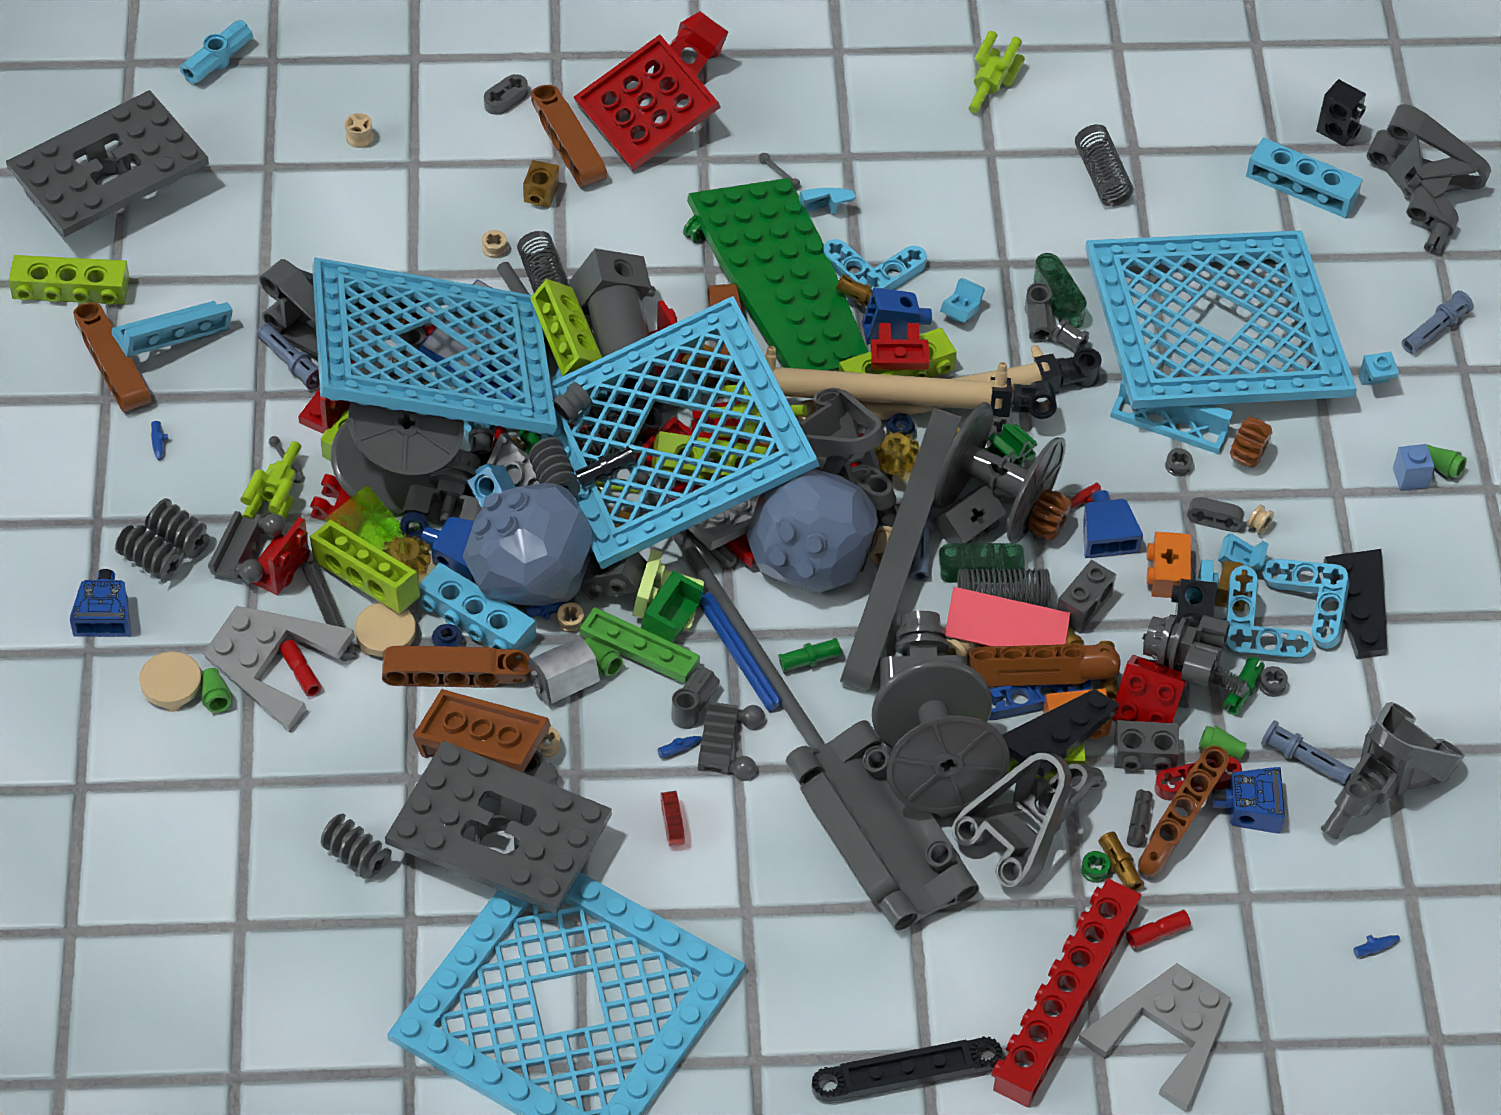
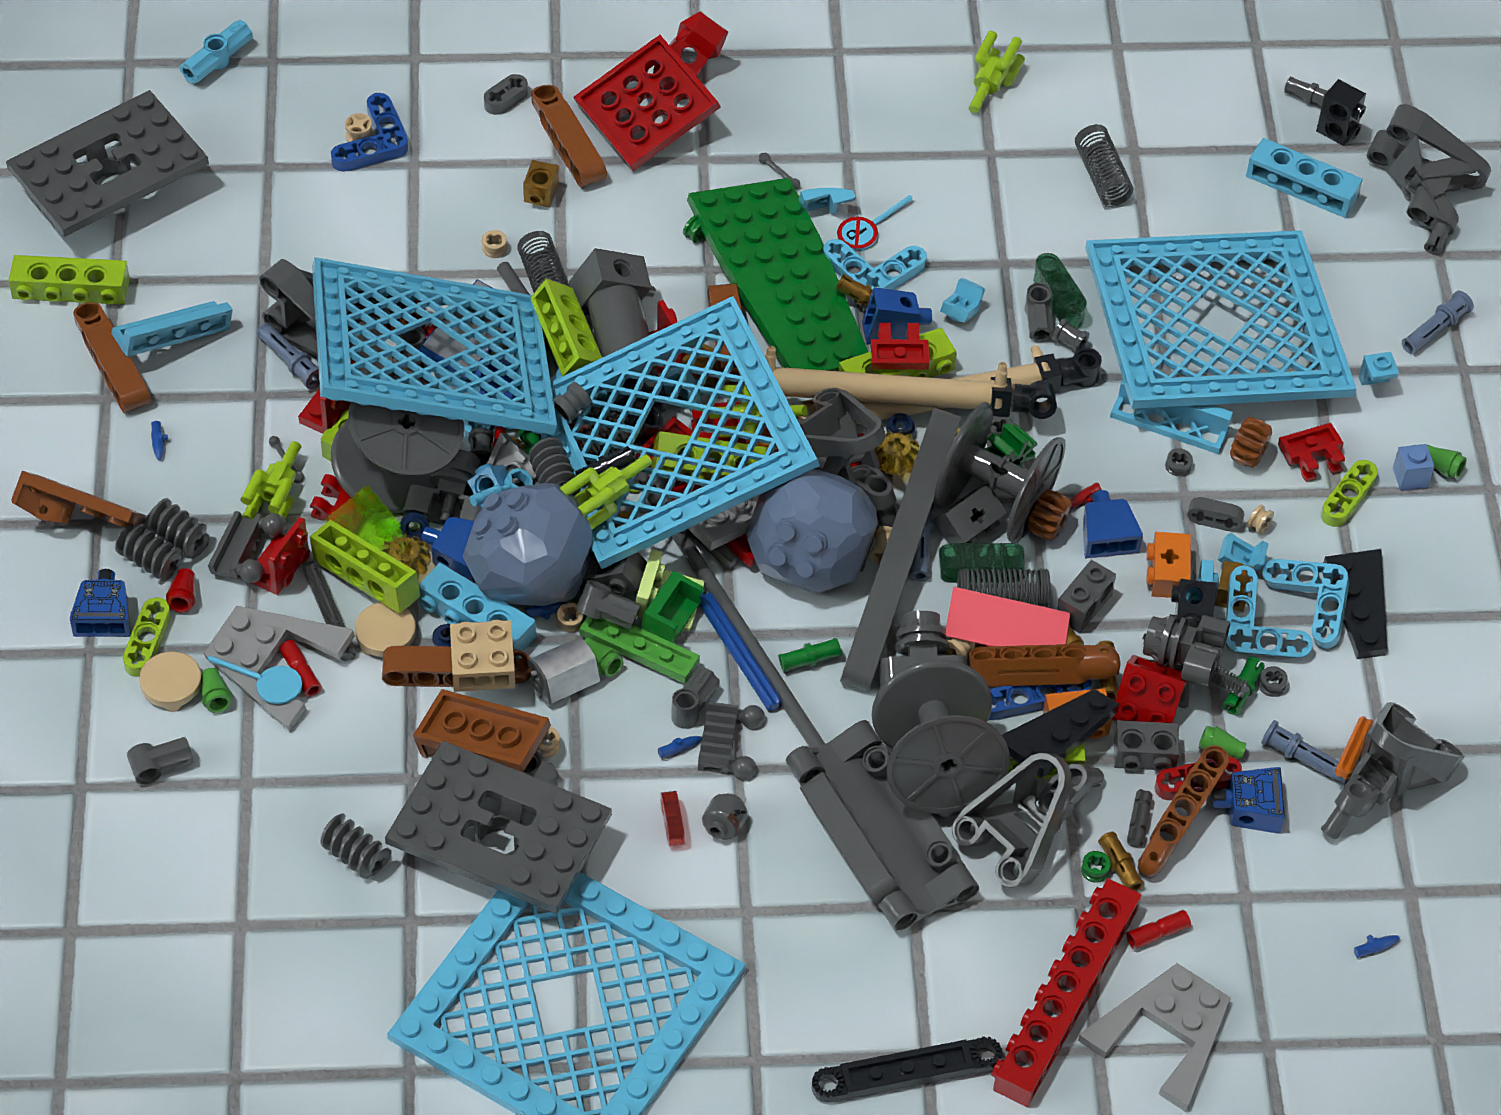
none -> dark orange plate [11,471,146,527]
none -> lime beam [123,597,171,677]
none -> dark grey piece [127,737,194,785]
none -> red cone [166,568,196,613]
none -> medium azure piece [207,656,302,705]
none -> blue beam [331,93,408,172]
none -> tan brick [450,620,515,692]
none -> medium azure piece [469,468,533,507]
none -> lime plant [559,454,652,530]
none -> dark grey piece [576,580,641,630]
none -> dark grey head [702,793,748,840]
none -> piece [837,195,913,251]
none -> red plate [1278,422,1345,482]
none -> dark grey pin [1284,76,1327,105]
none -> lime beam [1321,460,1378,527]
none -> orange axle [1335,716,1373,780]

